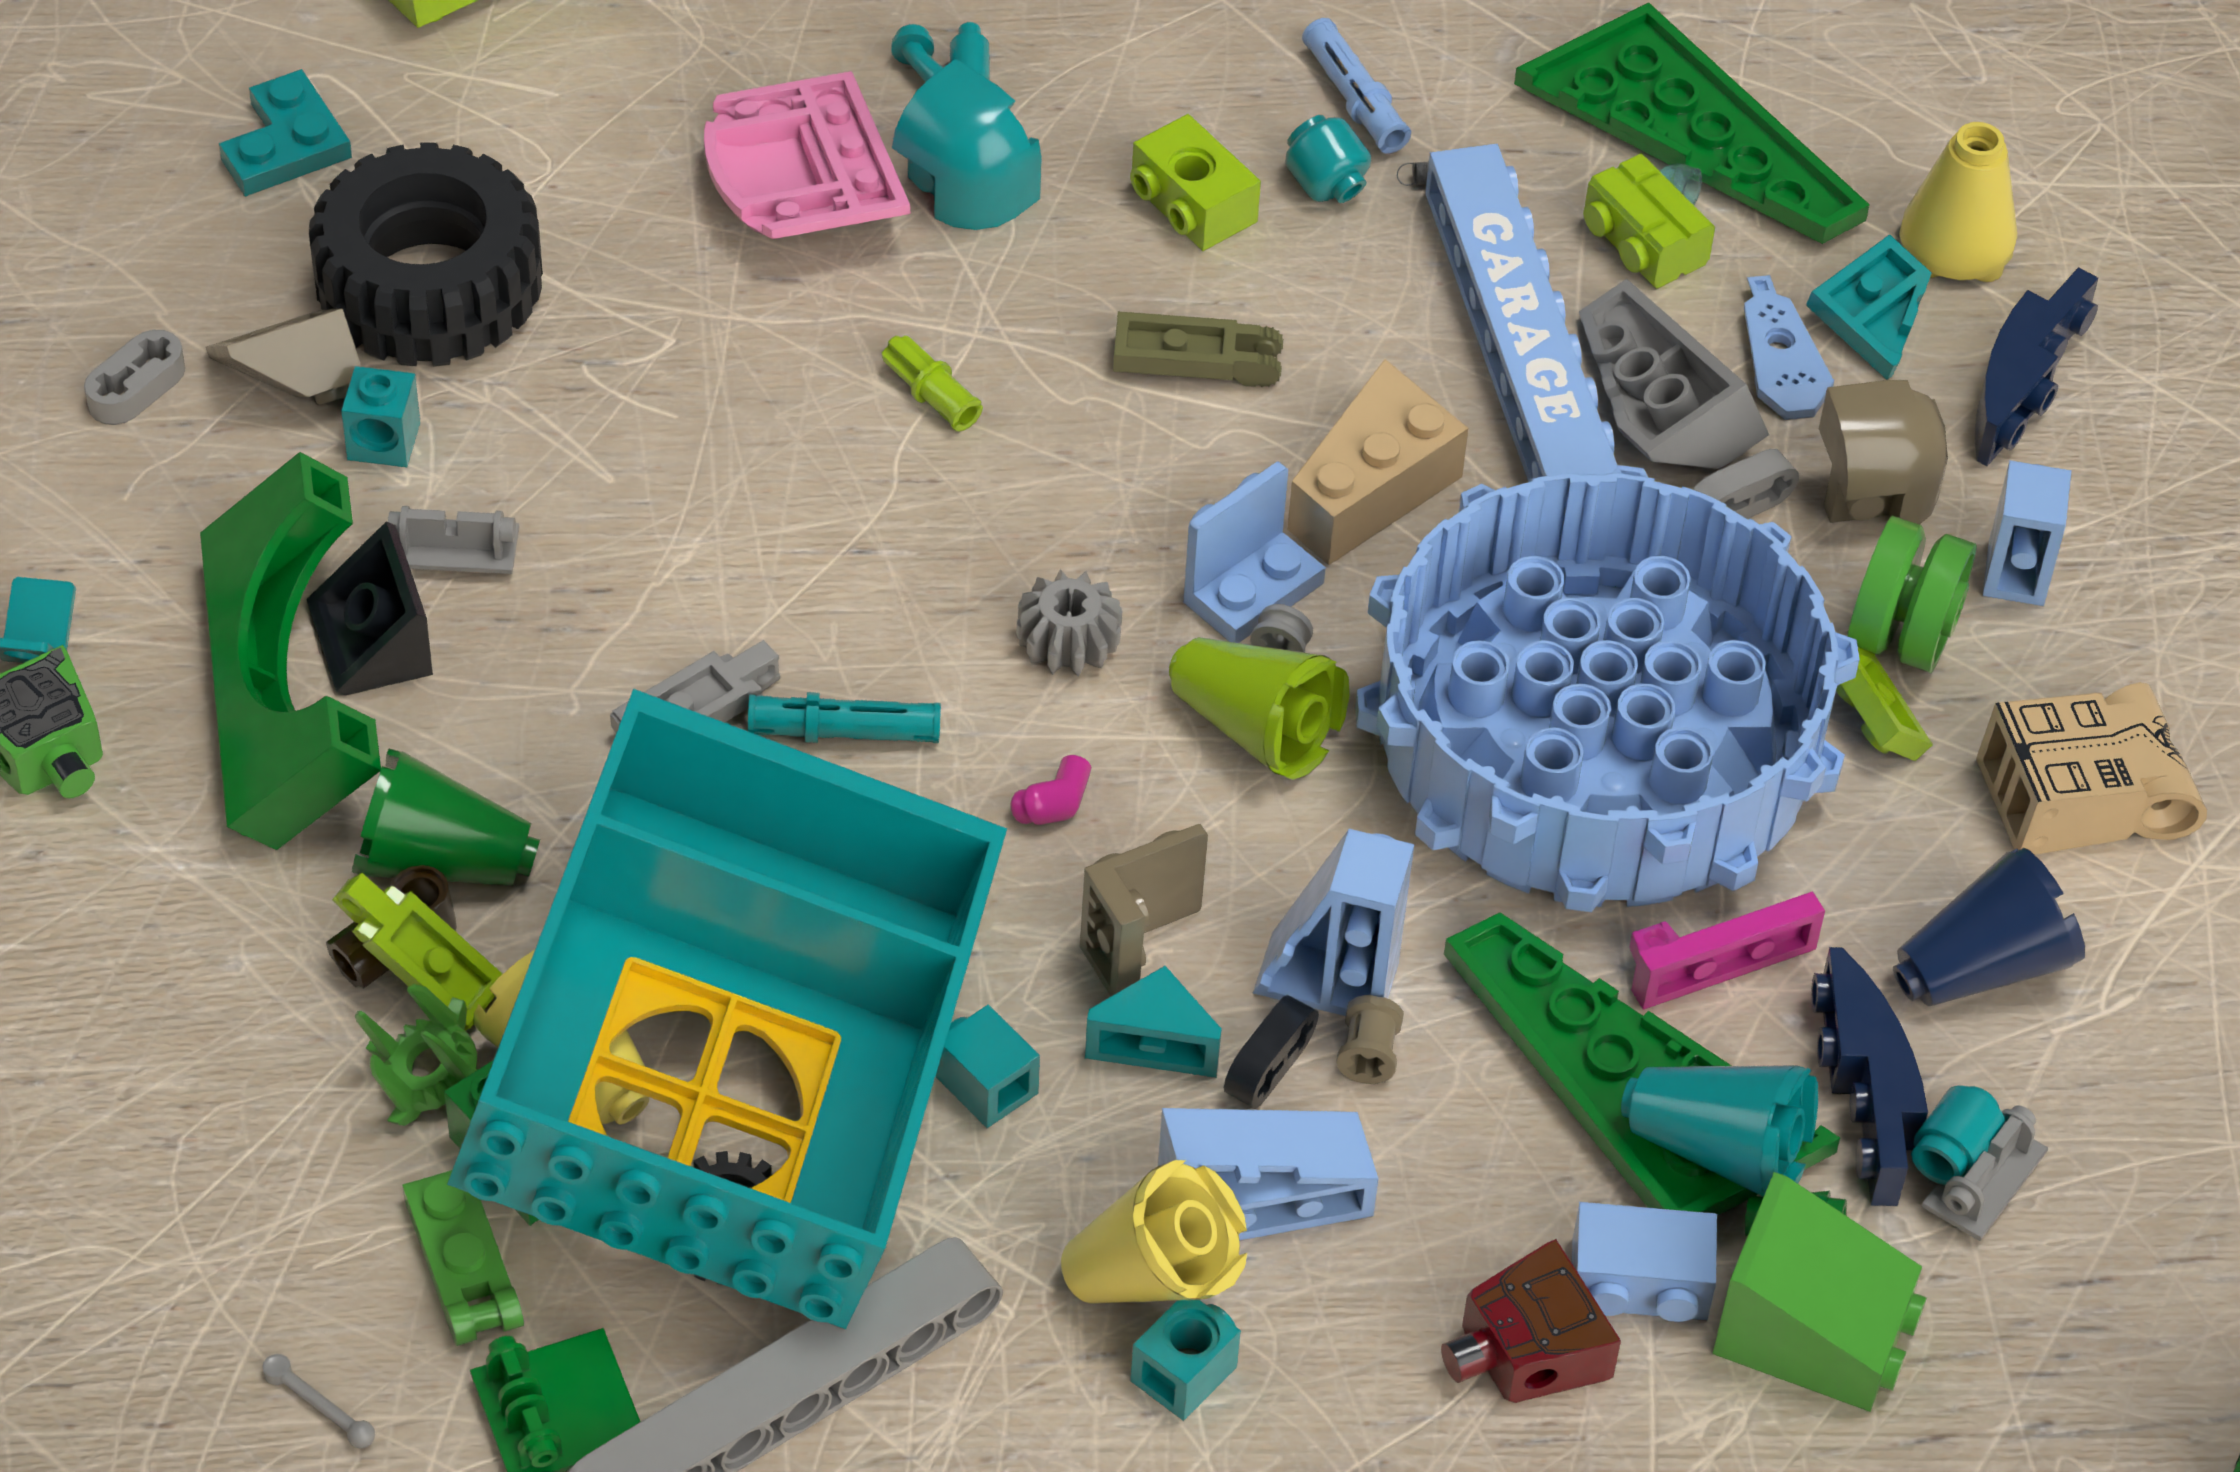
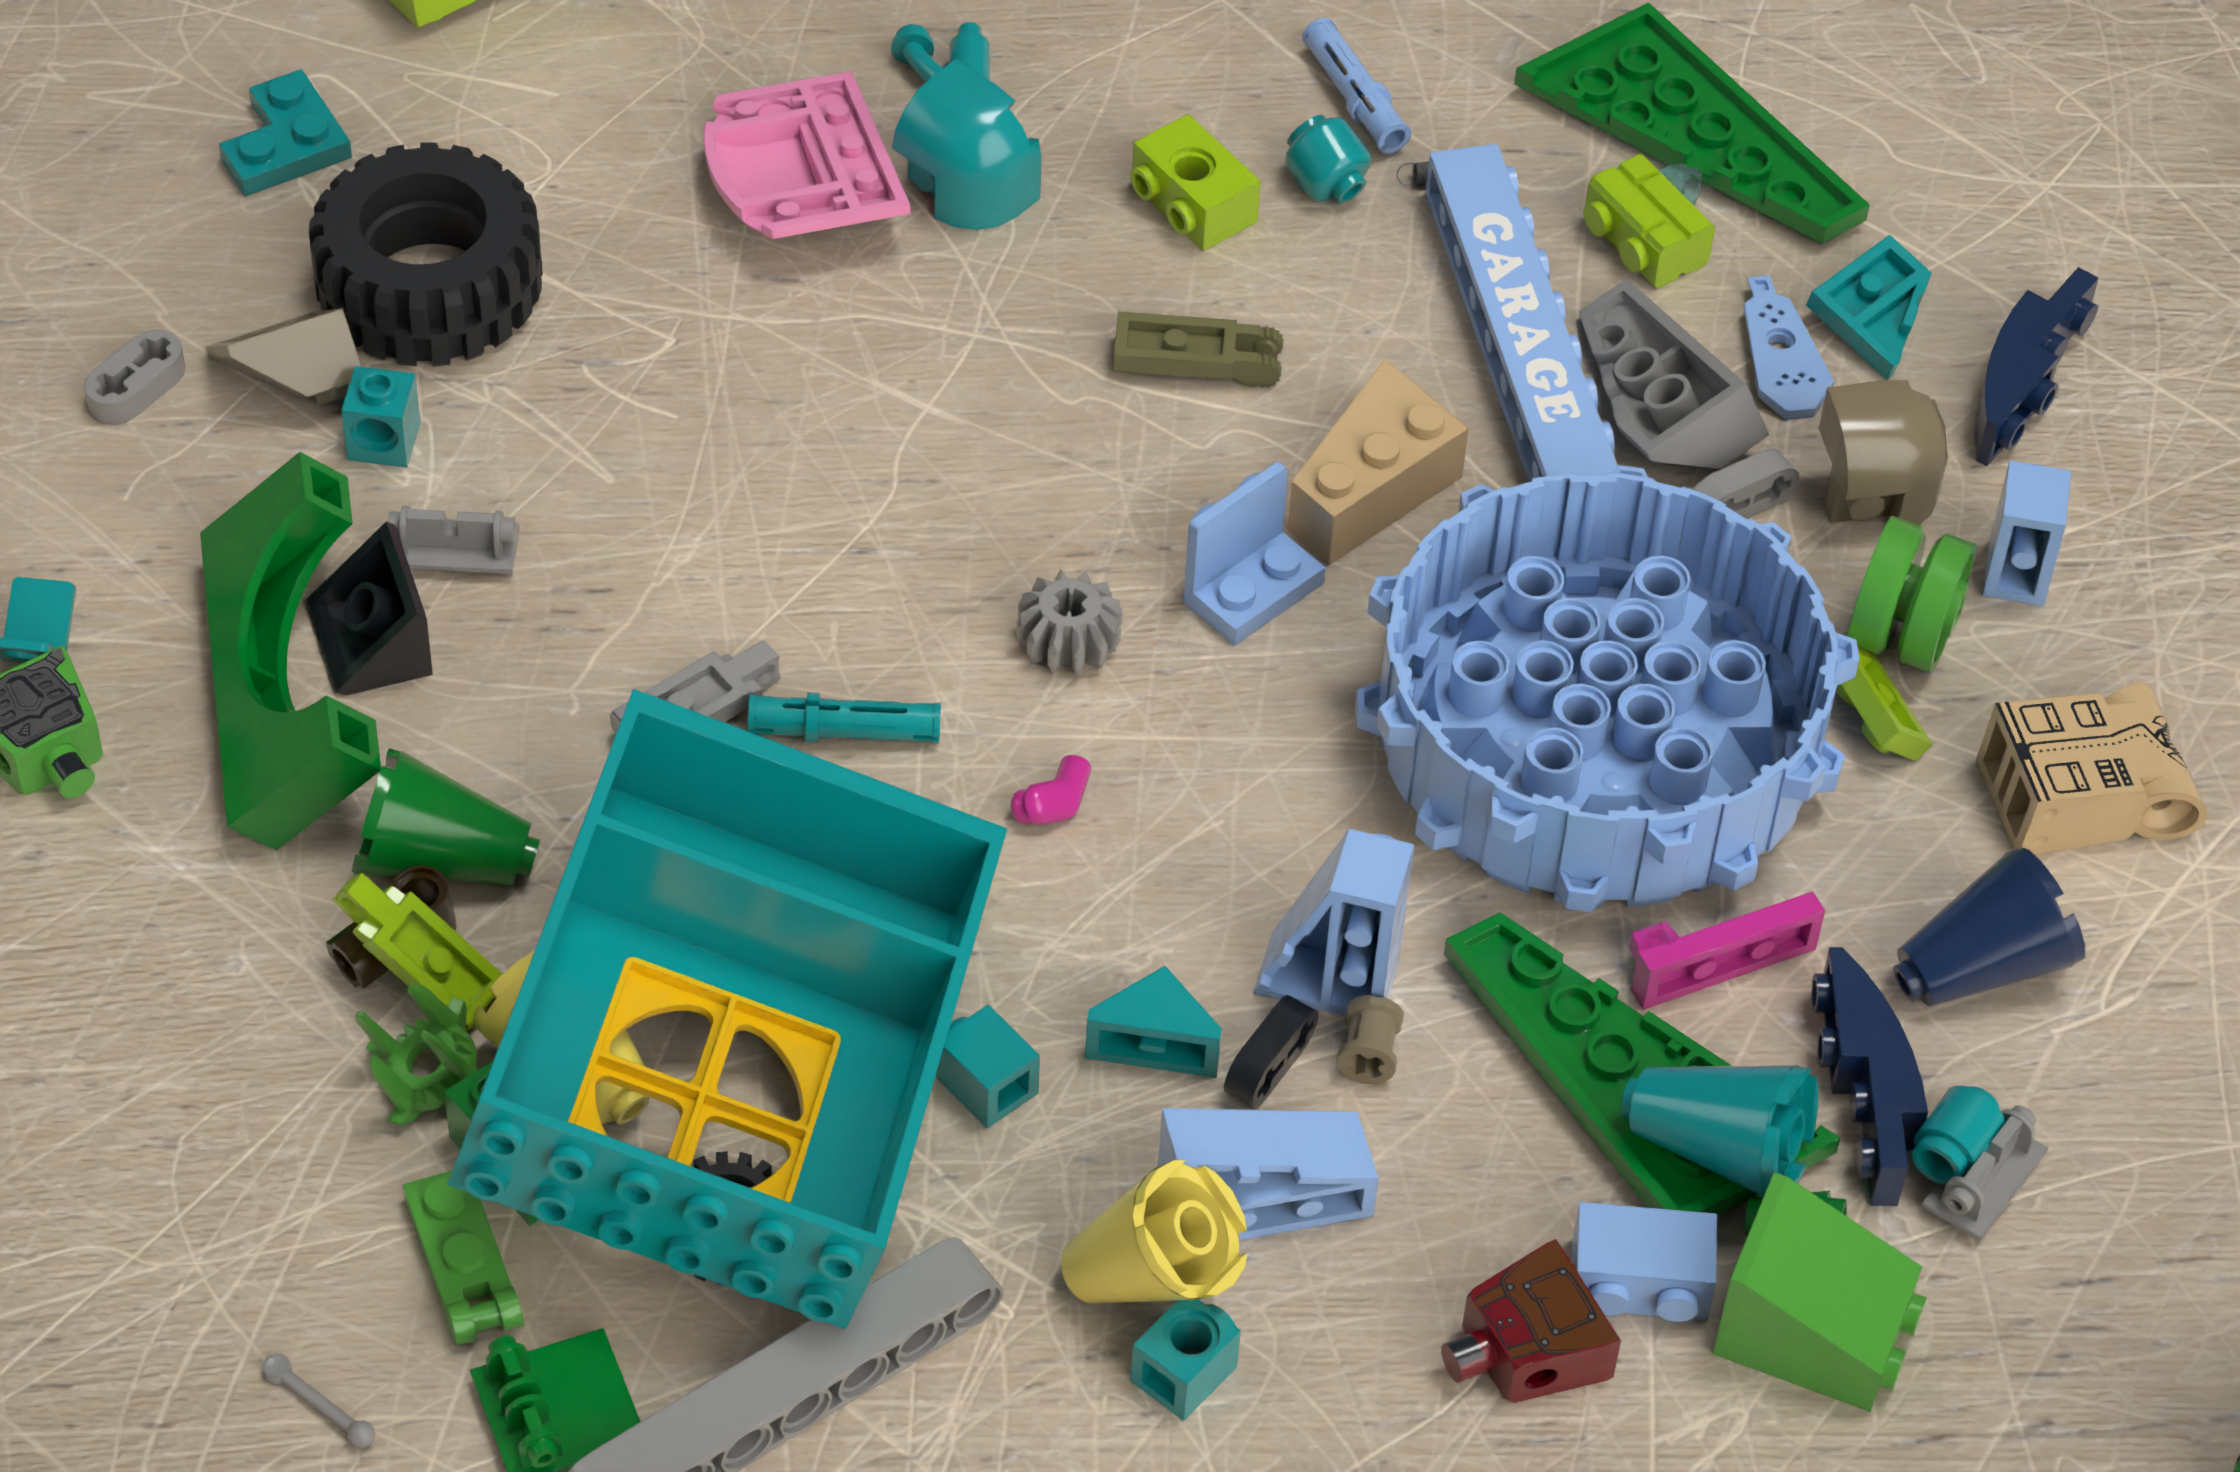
lime axle [882,335,983,432] -> none
dark tan bracket [1080,824,1208,996] -> none
lime cone [1169,637,1350,780] -> none
light grey bush [1250,604,1313,653] -> none
light yellow cone [1899,122,2018,282] -> none

